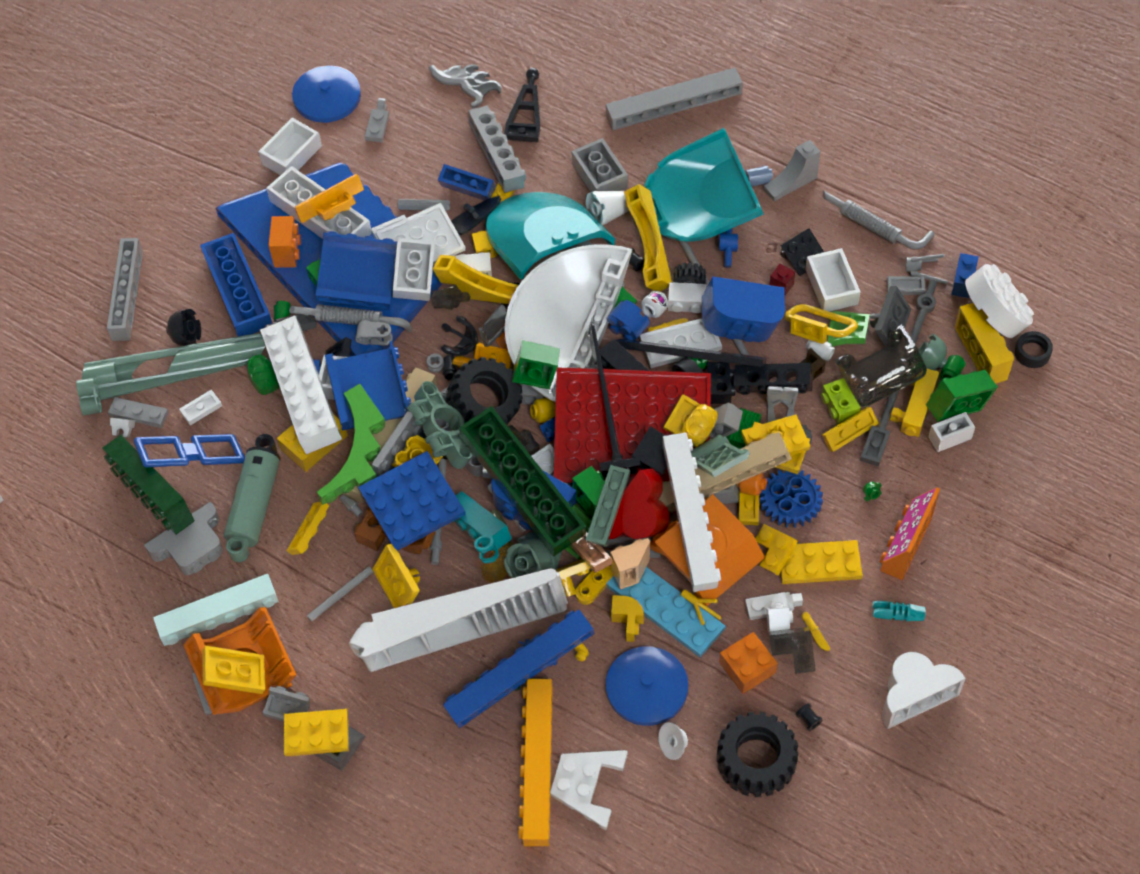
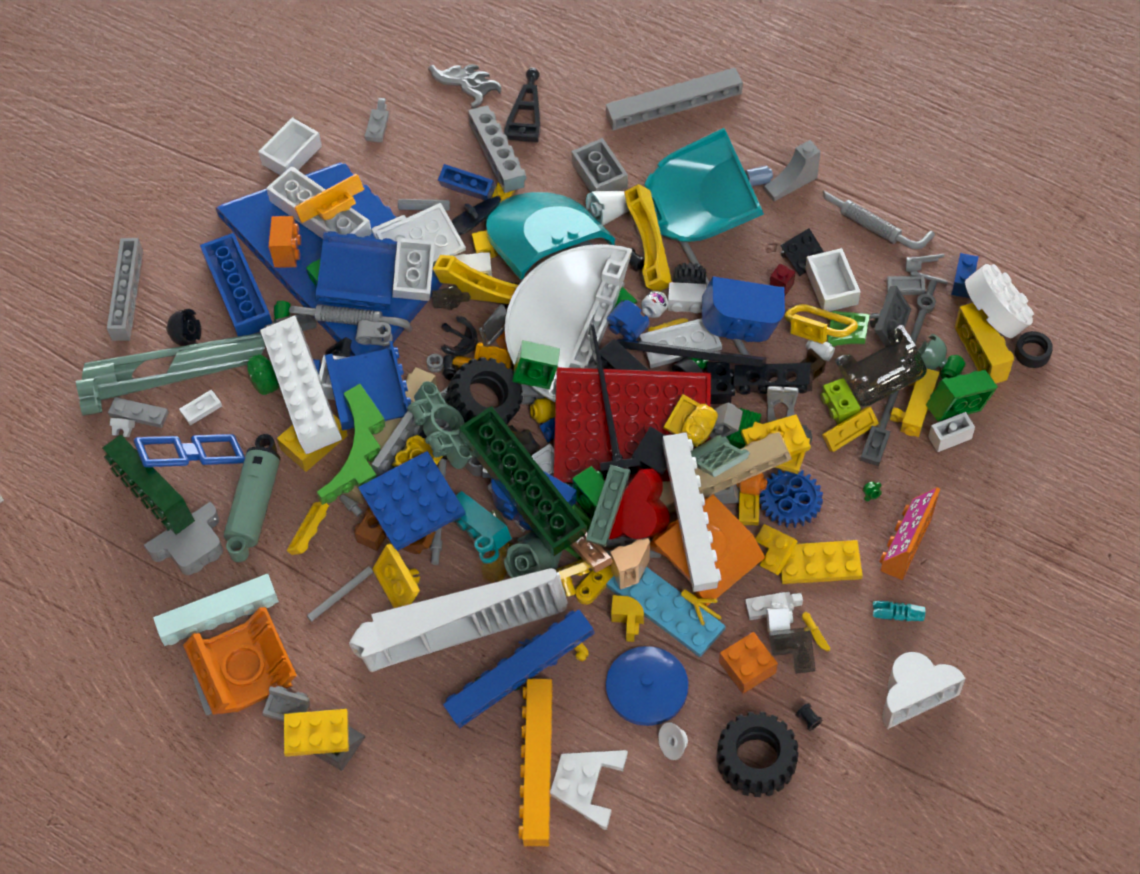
yellow plate [202,645,265,694] -> none
blue dish [292,66,361,123] -> none
blue piece [719,229,738,268] -> none

